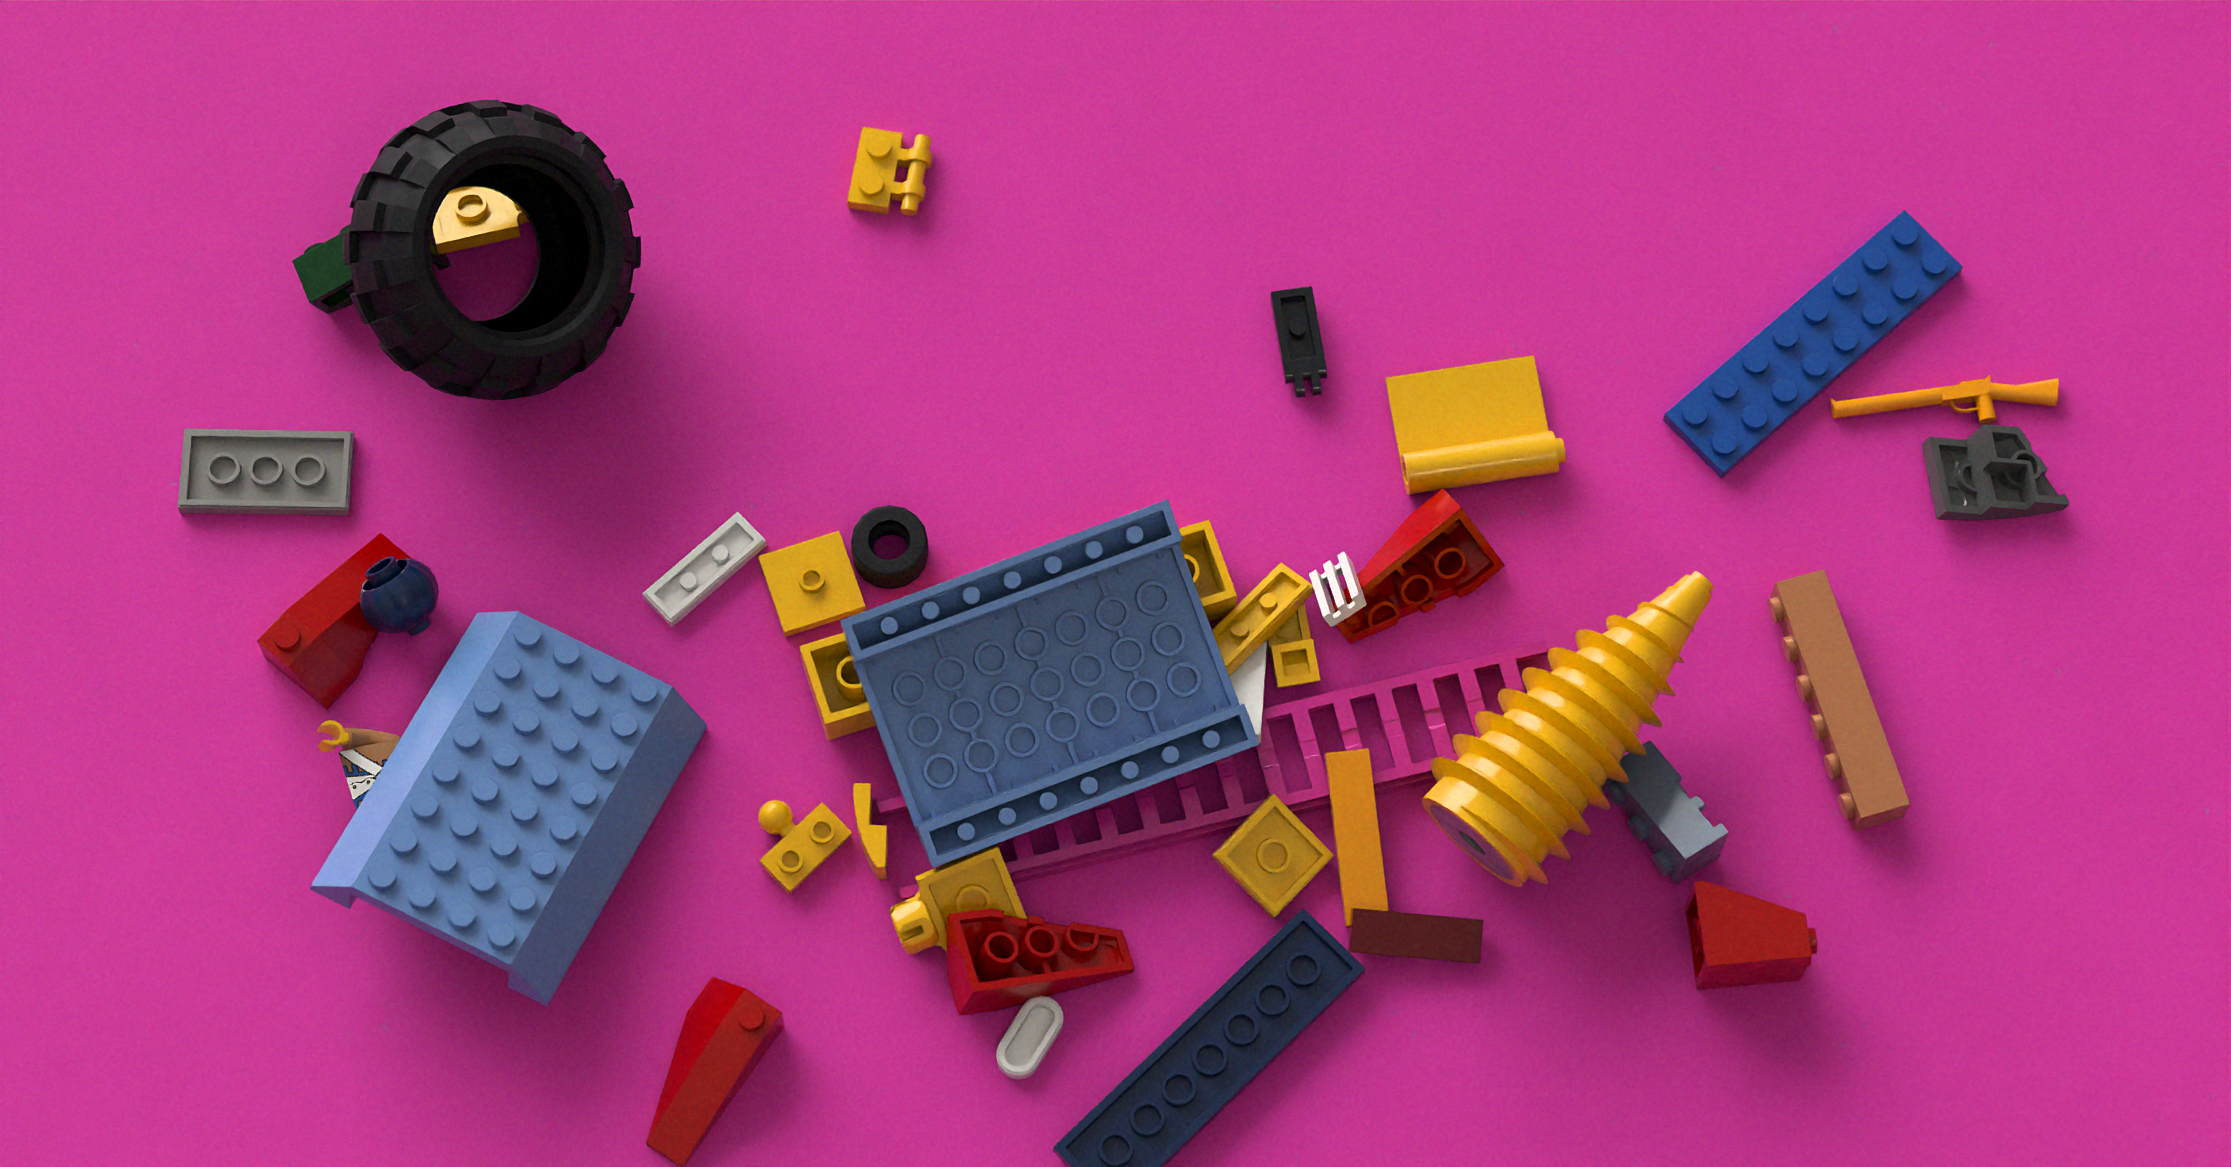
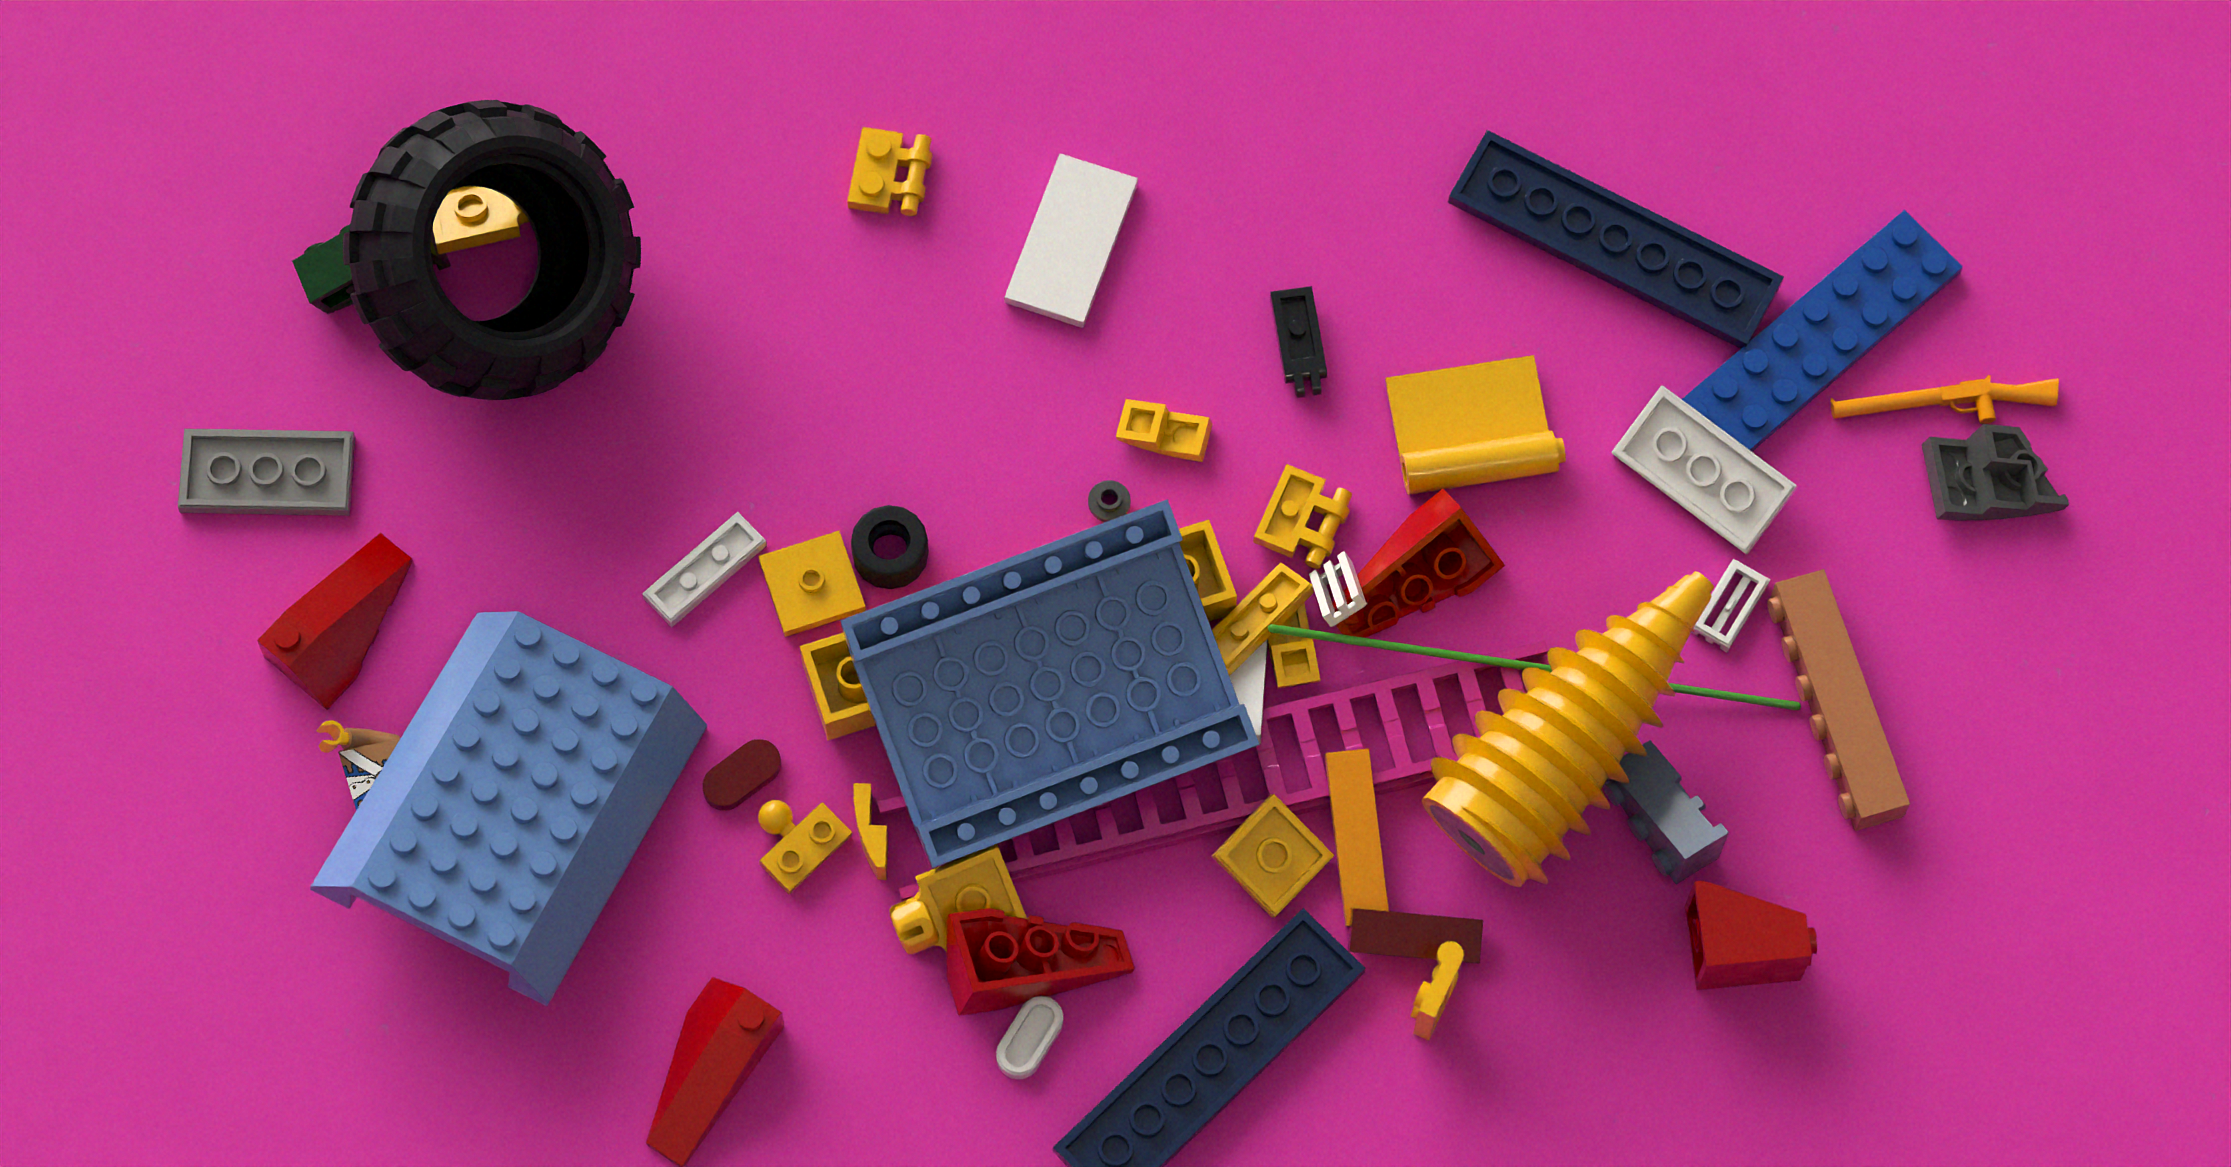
dark blue plant [360,556,439,636] -> none
none -> dark red tile [702,739,781,810]
none -> white tile [1004,153,1138,328]
none -> dark grey plate [1088,480,1131,522]
none -> yellow slope [1116,399,1213,462]
none -> yellow plate [1253,464,1352,569]
none -> bright green piece [1268,624,1801,710]
none -> yellow plate [1410,941,1464,1041]
none -> dark blue plate [1448,130,1784,348]
none -> white tile [1611,385,1799,554]
none -> white tile [1691,559,1770,653]

